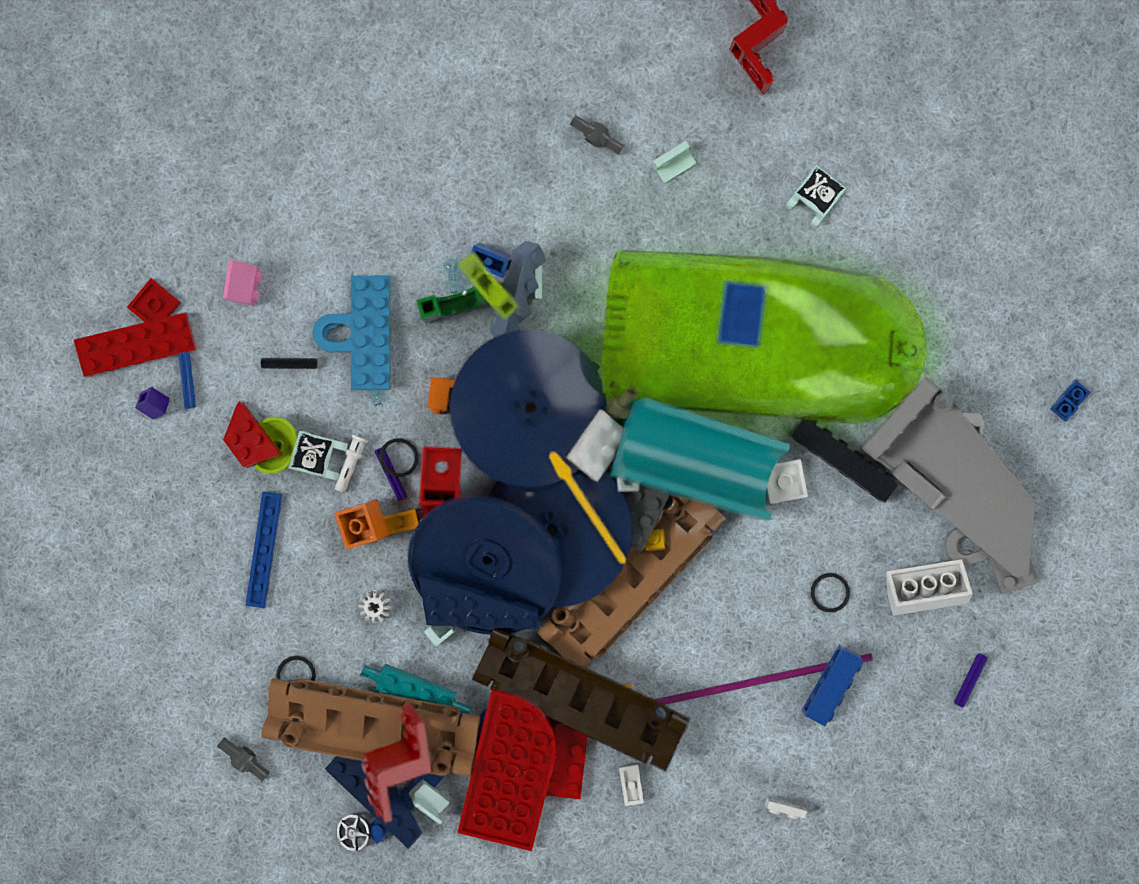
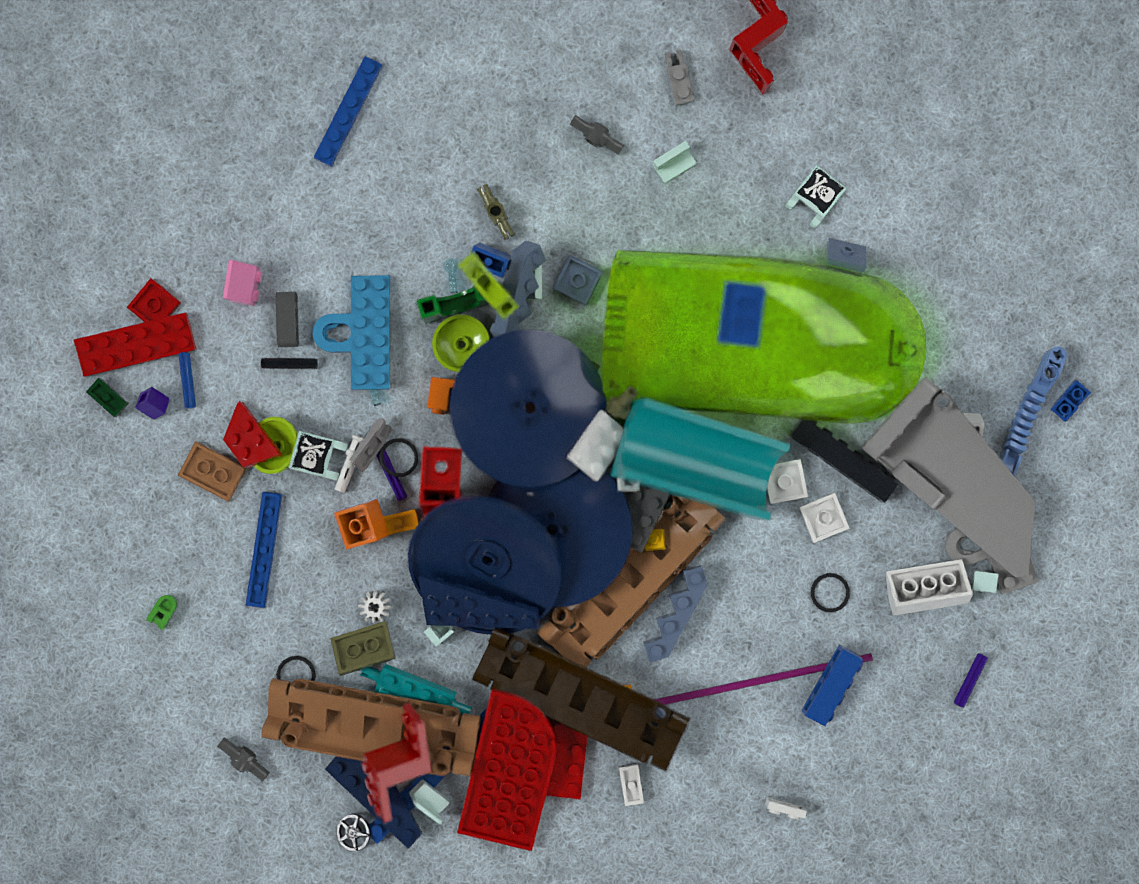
yellow piece [549,452,627,564] -> none
none -> dark green plate [86,378,129,418]
none -> bright green plate [146,595,178,630]
none -> medium nougat tile [178,441,247,502]
none -> dark grey beam [275,291,299,347]
none -> blue plate [313,56,383,167]
none -> olive plate [330,621,396,676]
none -> light grey hinge [349,418,392,472]
none -> lime dish [432,315,490,372]
none -> olive pin [477,184,515,240]
none -> sand blue plate [552,255,604,306]
none -> sand blue brick [643,565,708,663]
none -> light grey hinge [665,49,694,106]
none -> white plate [798,493,850,543]
none -> sand blue plate [827,238,866,272]
none -> light aqua panel [970,571,998,593]
none -> medium blue piece [1000,346,1067,476]

